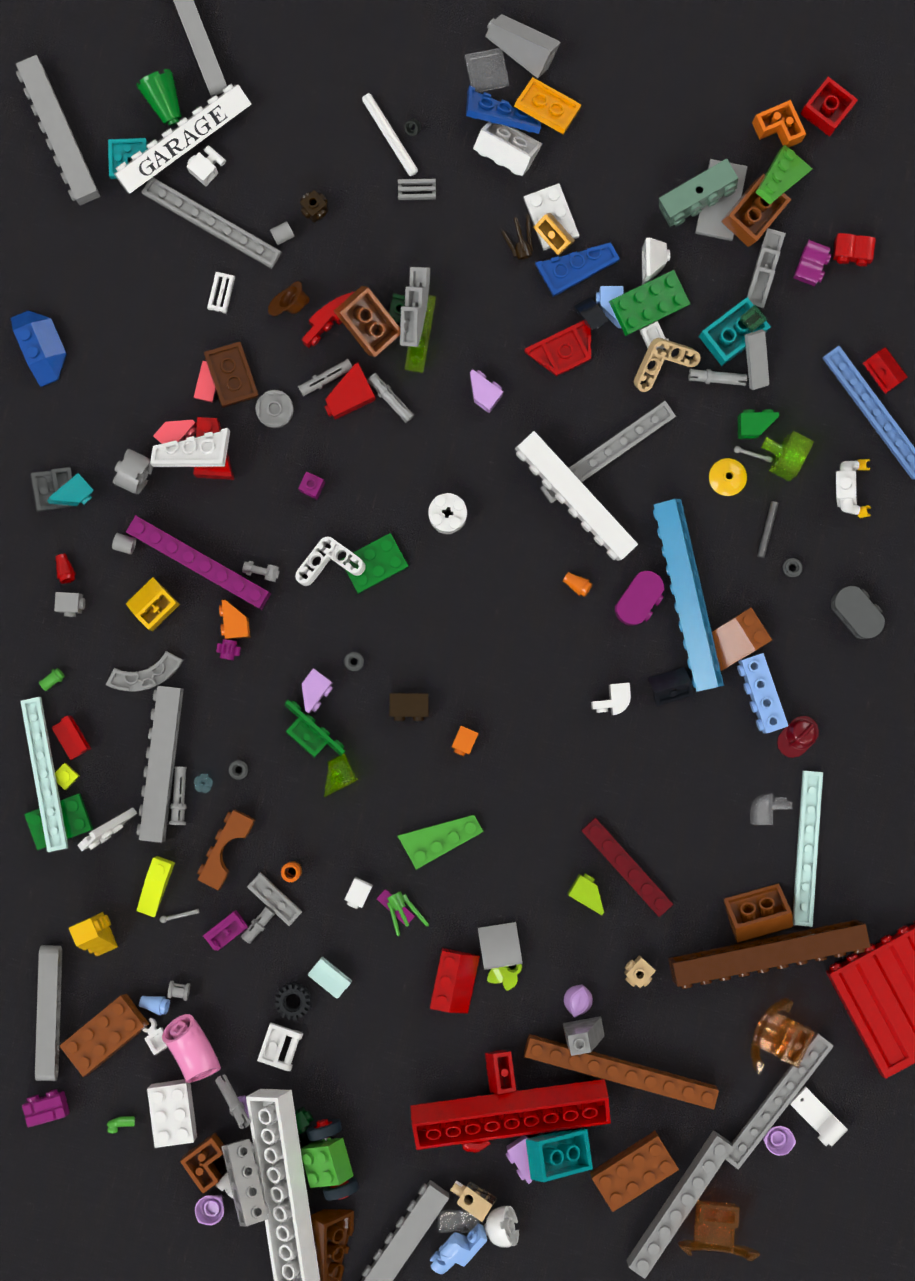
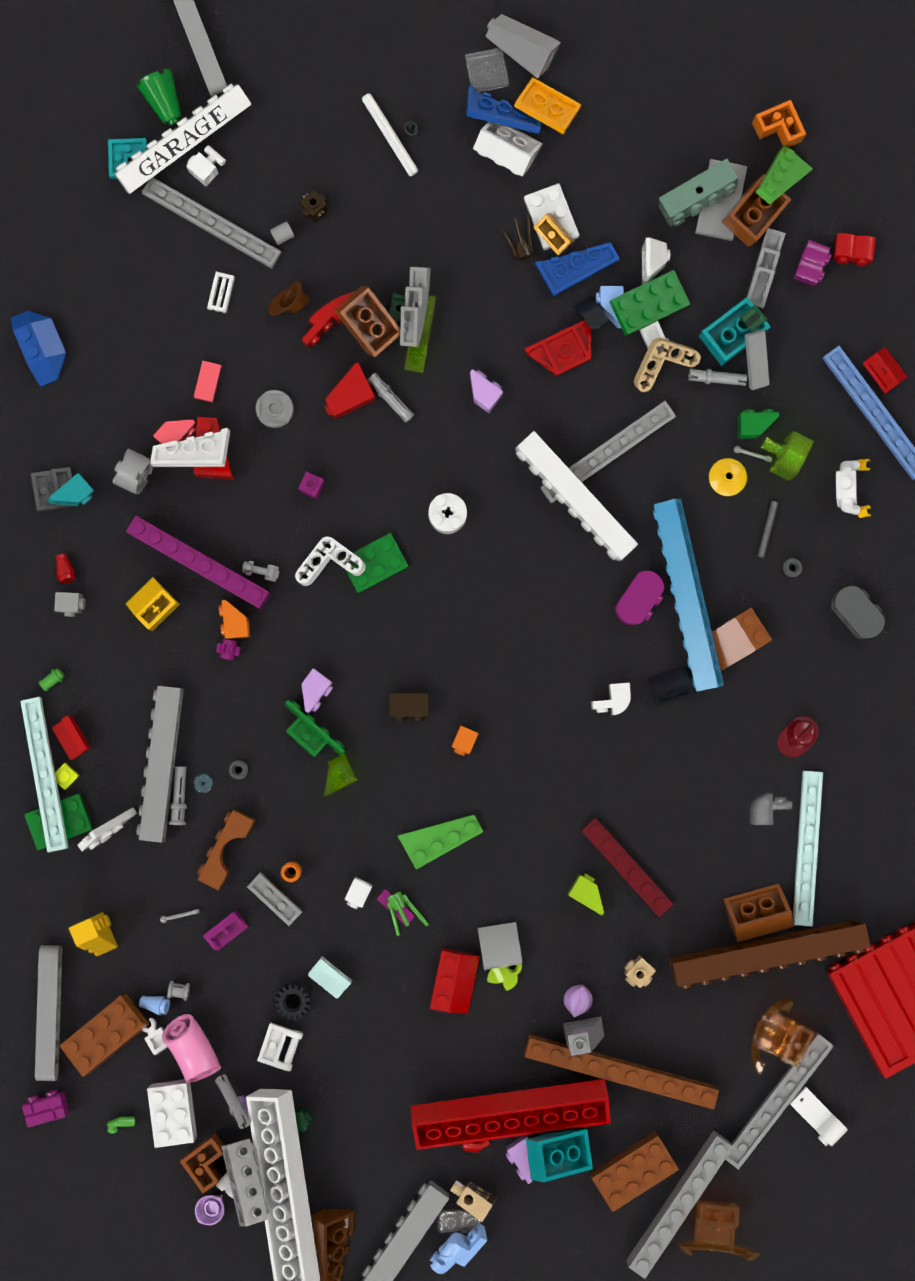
light grey brick [16,55,101,205] -> none
light grey tile [105,651,184,691] -> none
light grey beam [112,533,136,554] -> none
neon yellow slope [137,856,175,918] -> none
reddish brown plate [204,342,258,408] -> none
light grey pin [241,906,275,944] -> none
light grey pin [298,359,352,397] -> none
bright green brick [301,1118,359,1200] -> none
dark grey plate [345,652,364,671] -> none
light grey tile [398,179,436,200] -> none
white cylinder [484,1206,519,1247] -> none
red brick [485,1050,516,1094] -> none
orange cone [563,572,592,597] -> none
light blue brick [737,653,788,734] -> none
lavender hat [763,1126,796,1156] -> none
red brick [800,77,858,137] -> none

